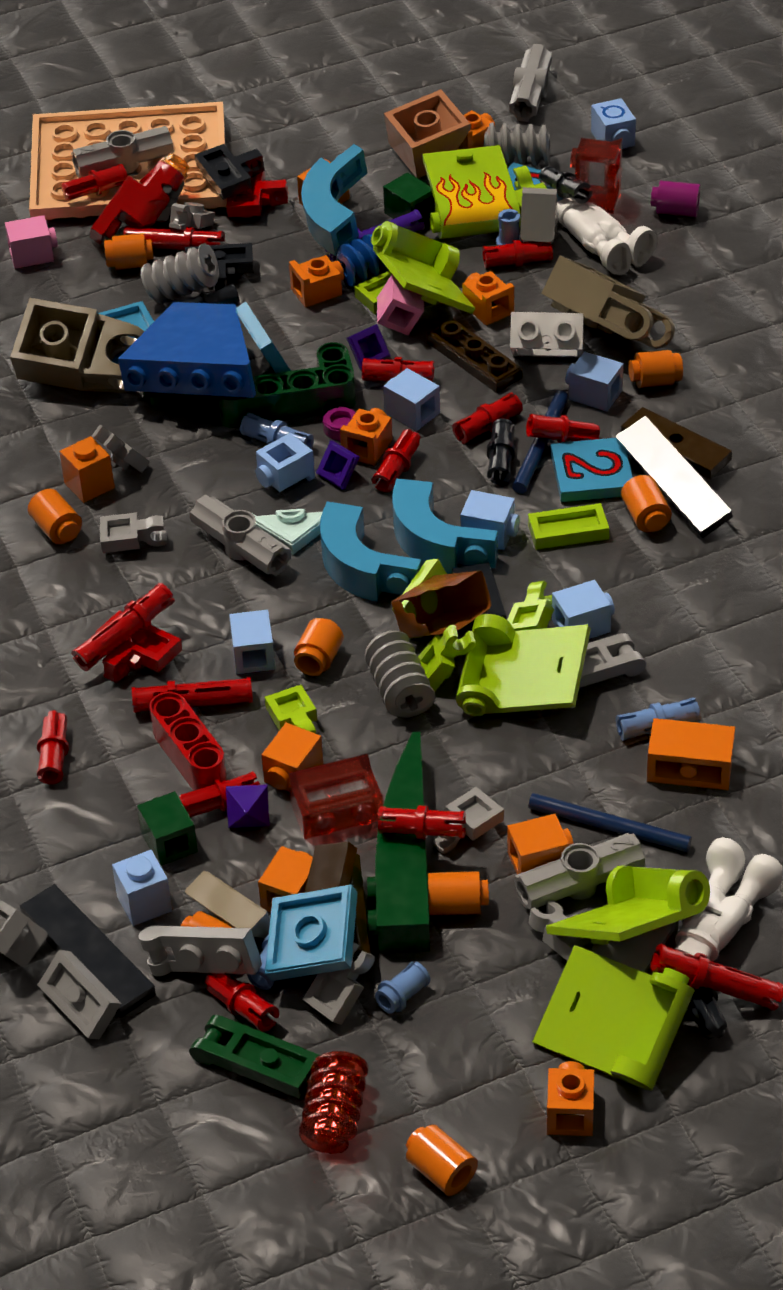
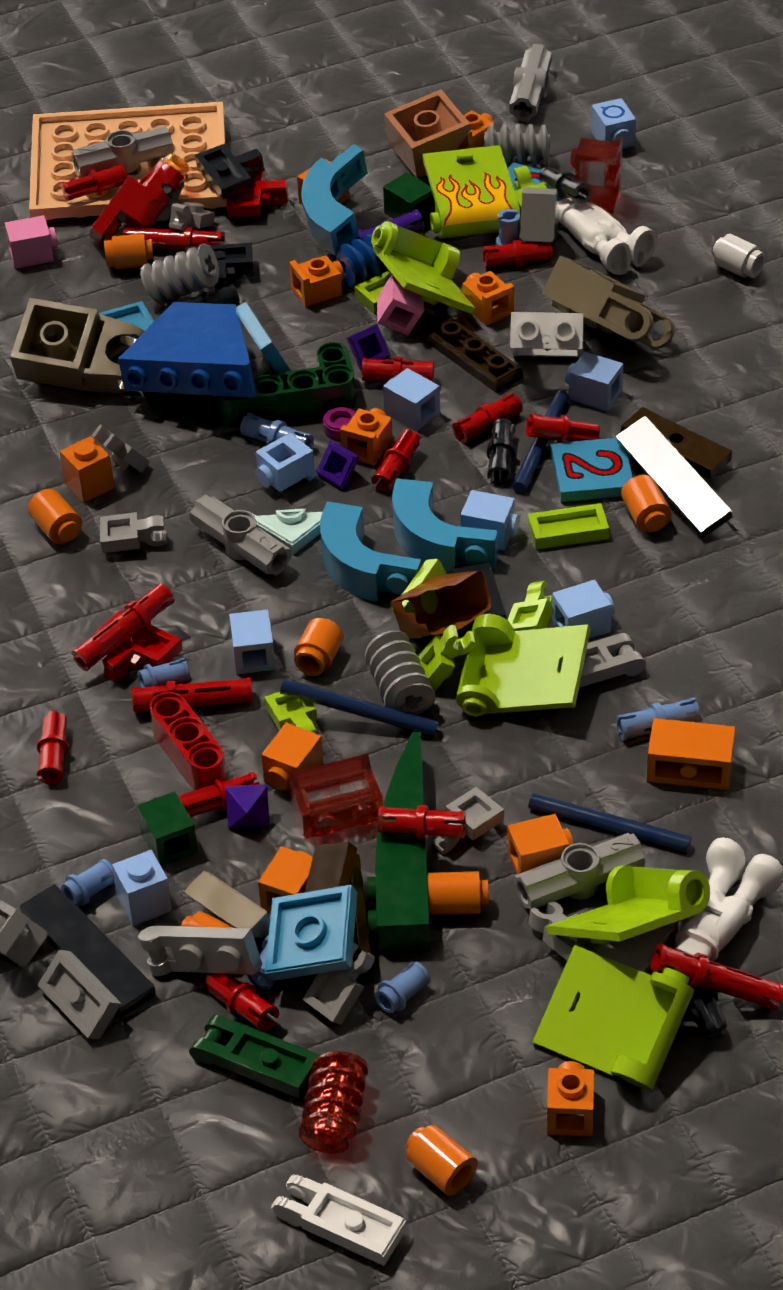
orange brick [628,350,683,388] -> none
magenta brick [651,180,701,218] -> none
none -> medium blue pin [61,859,115,906]
none -> medium blue pin [137,658,190,688]
none -> white hinge [271,1174,407,1266]
none -> dark blue bar [280,678,439,737]
none -> white brick [712,234,765,278]

